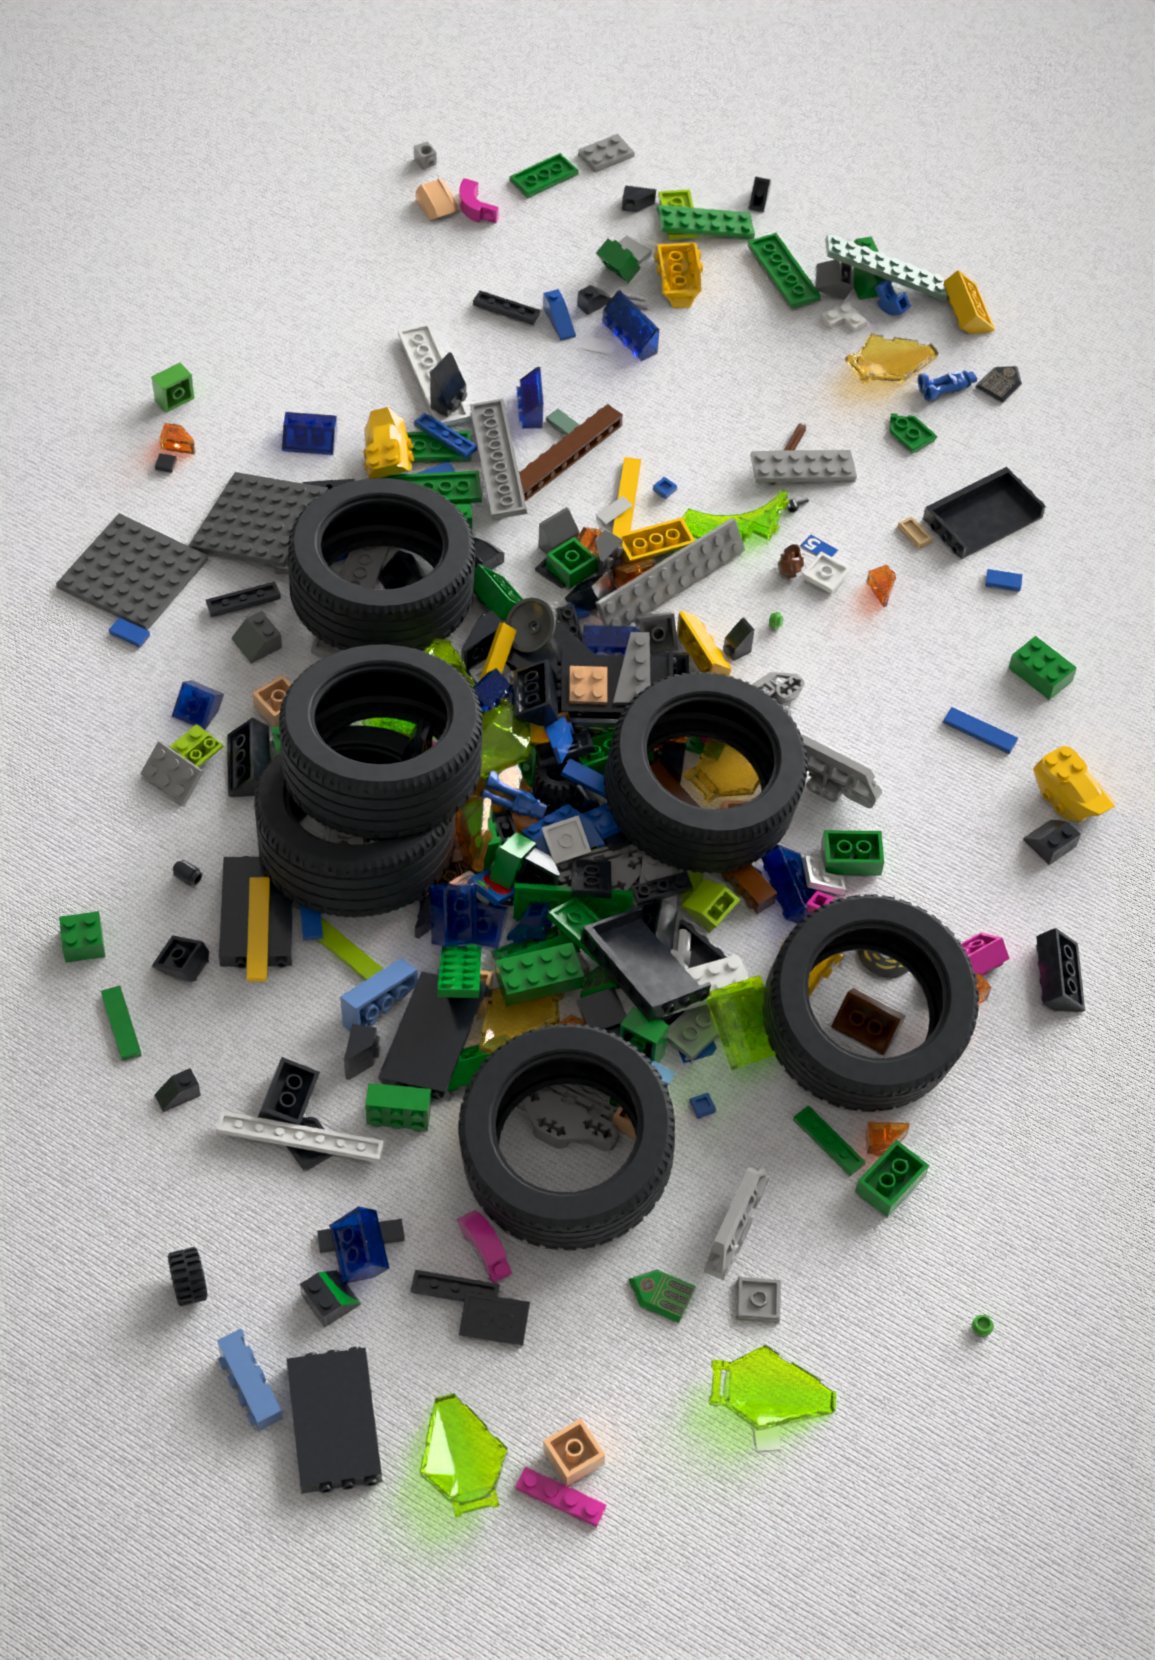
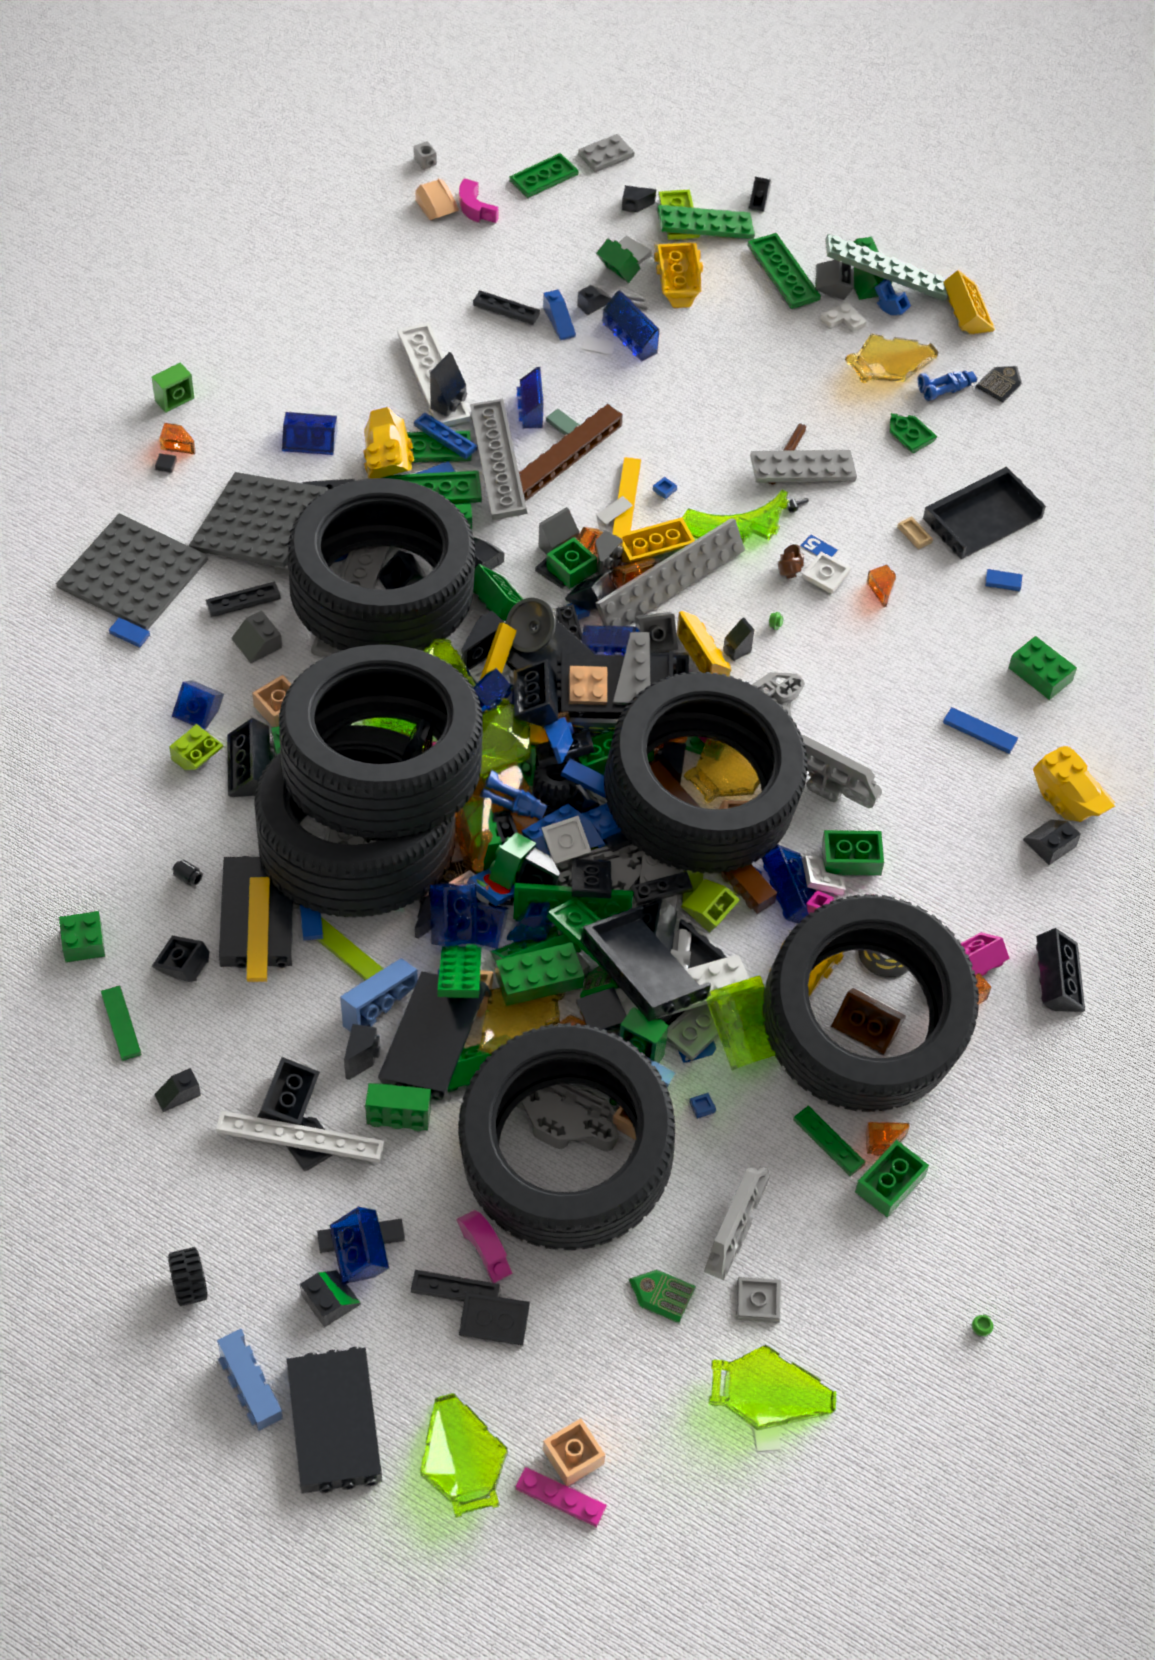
light grey plate [140,741,204,804] -> none

